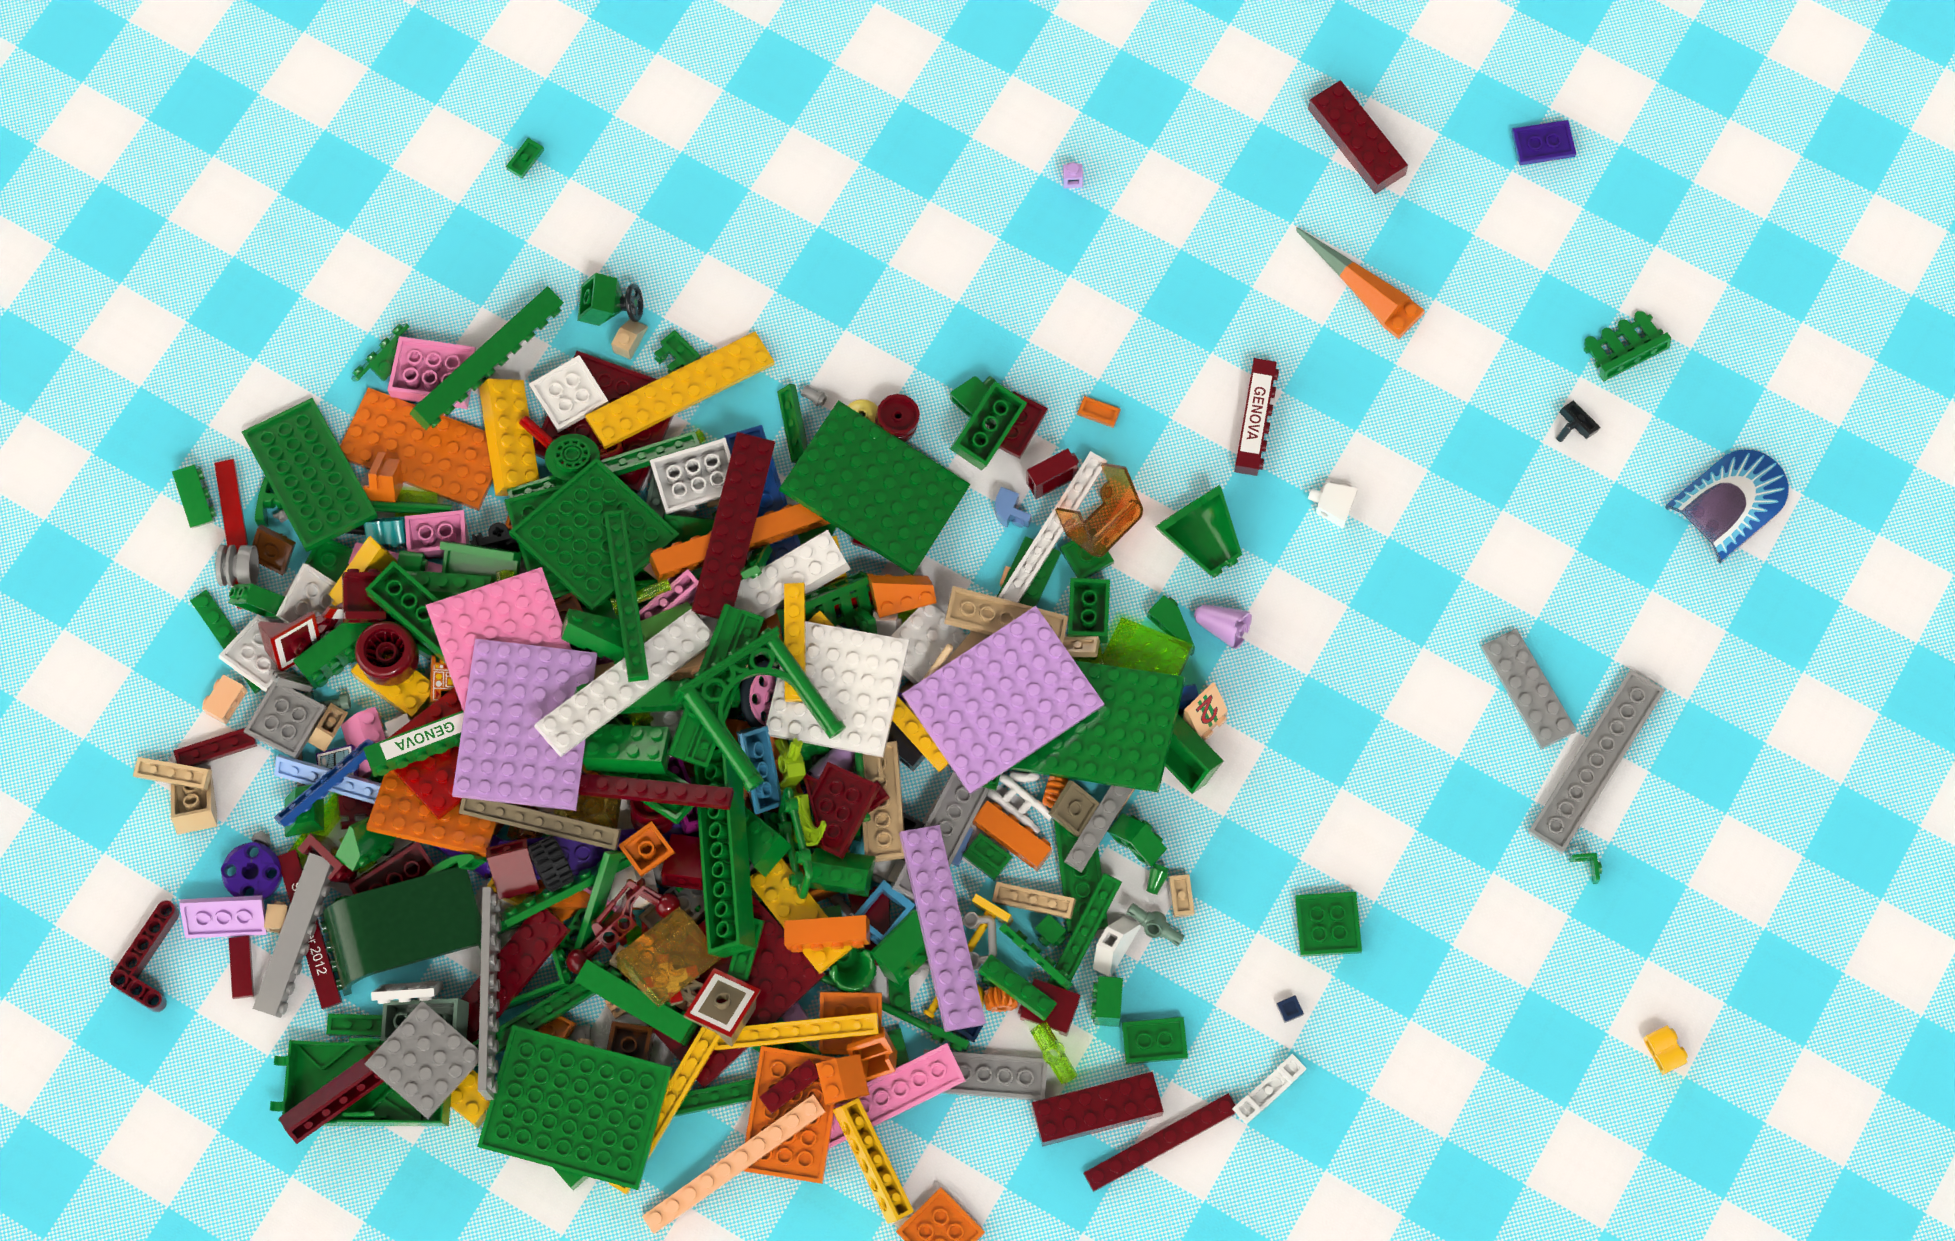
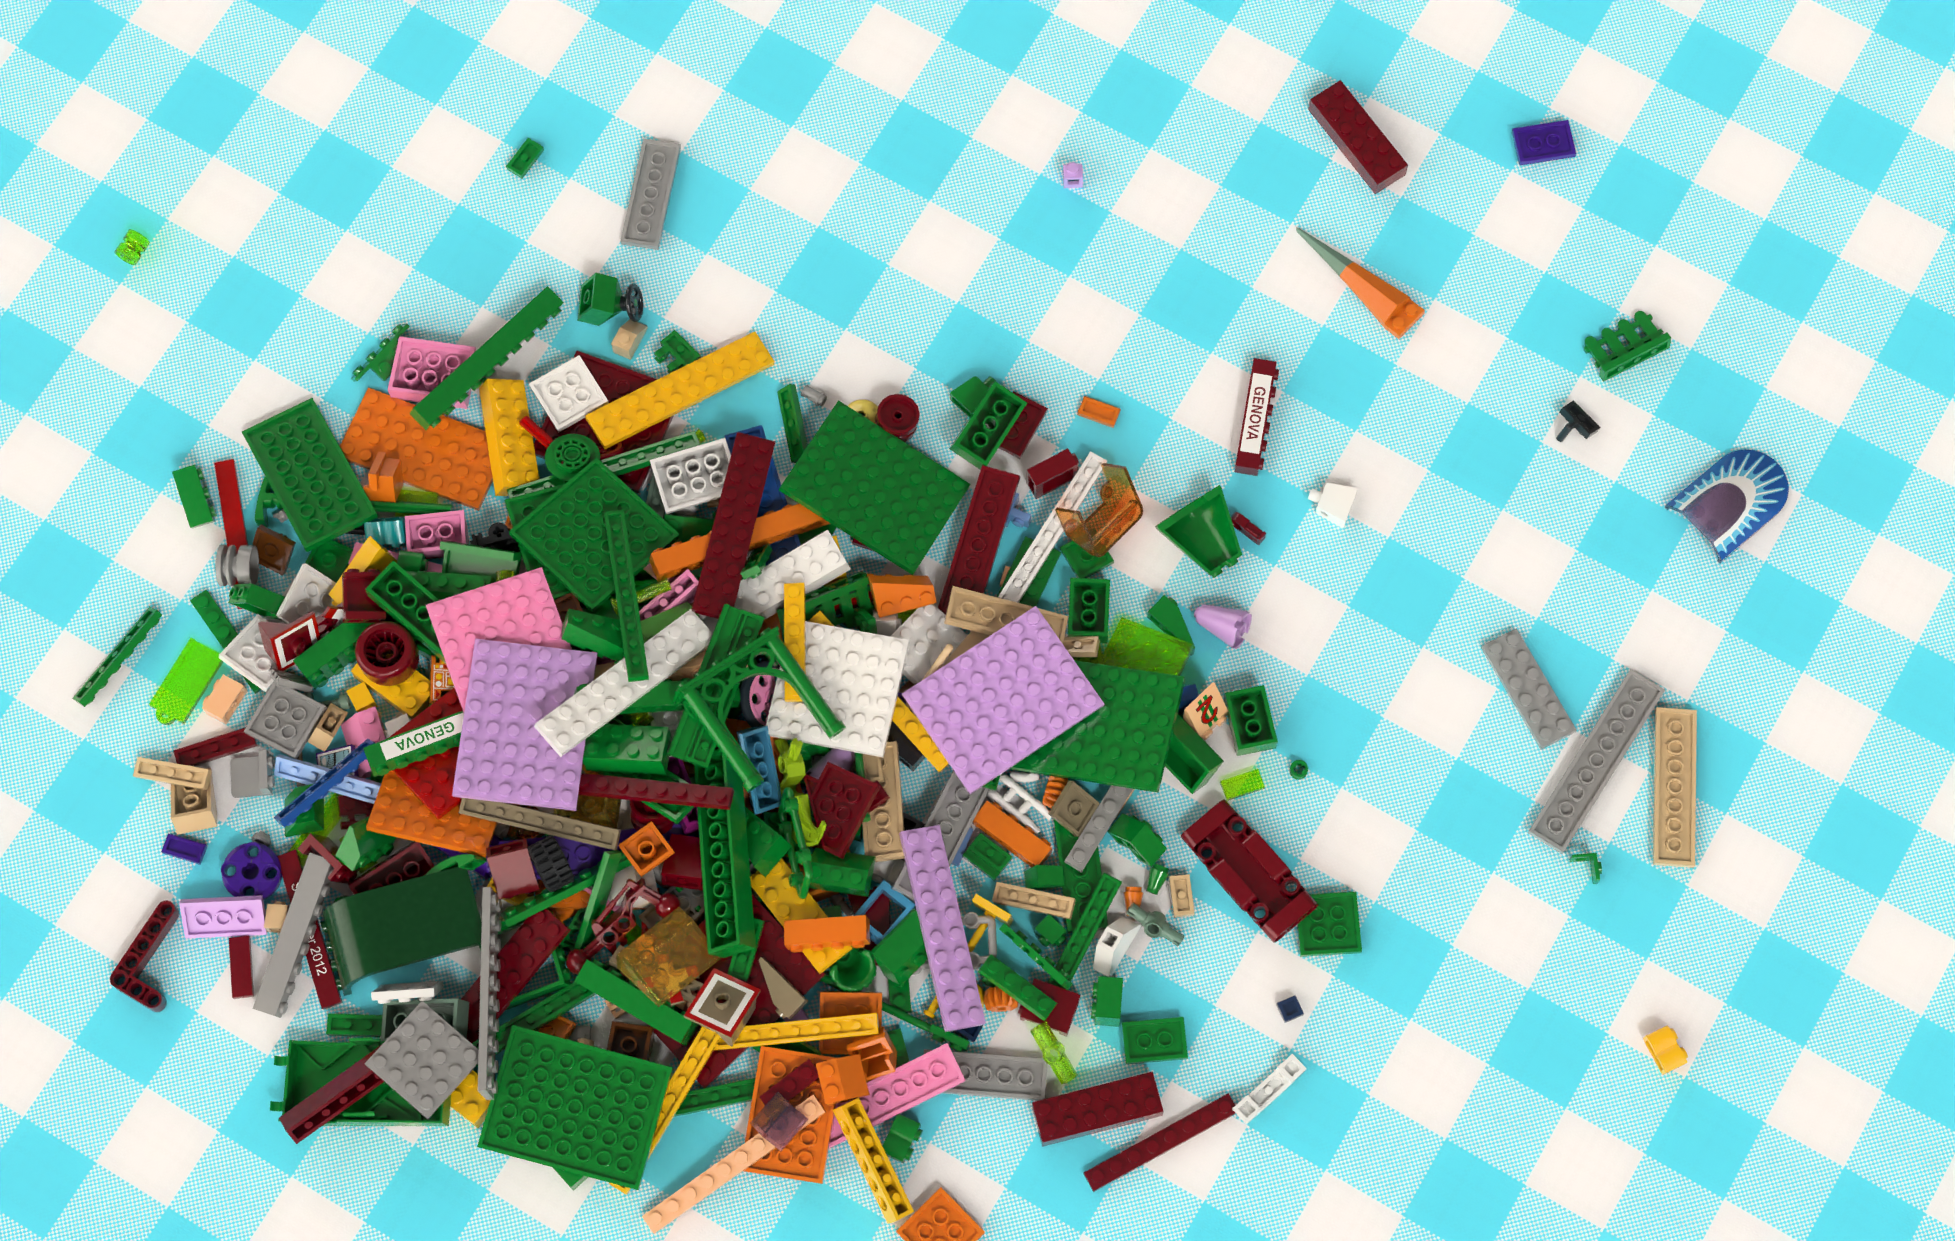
none -> green plate [72,606,162,707]
none -> clear neon green wheel [114,229,150,266]
none -> clear neon green piece [149,638,223,725]
none -> dark purple tile [161,833,208,865]
none -> light grey bracket [231,750,275,798]
none -> yellow brick [346,682,378,712]
none -> plate [494,823,513,840]
none -> light grey plate [620,139,681,250]
none -> slope [750,1092,809,1151]
none -> dark tan slope [759,957,808,1019]
none -> green brick [883,1114,923,1164]
none -> dark red plate [938,465,1020,615]
none -> green slope [1024,865,1065,890]
none -> orange cone [1123,887,1144,916]
none -> dark red panel [1181,799,1318,943]
none -> clear neon green tile [1220,769,1265,801]
none -> green brick [1223,685,1278,756]
none -> dark red piece [1231,512,1266,545]
none -> green bush [1290,760,1308,780]
none -> tan plate [1653,707,1697,868]

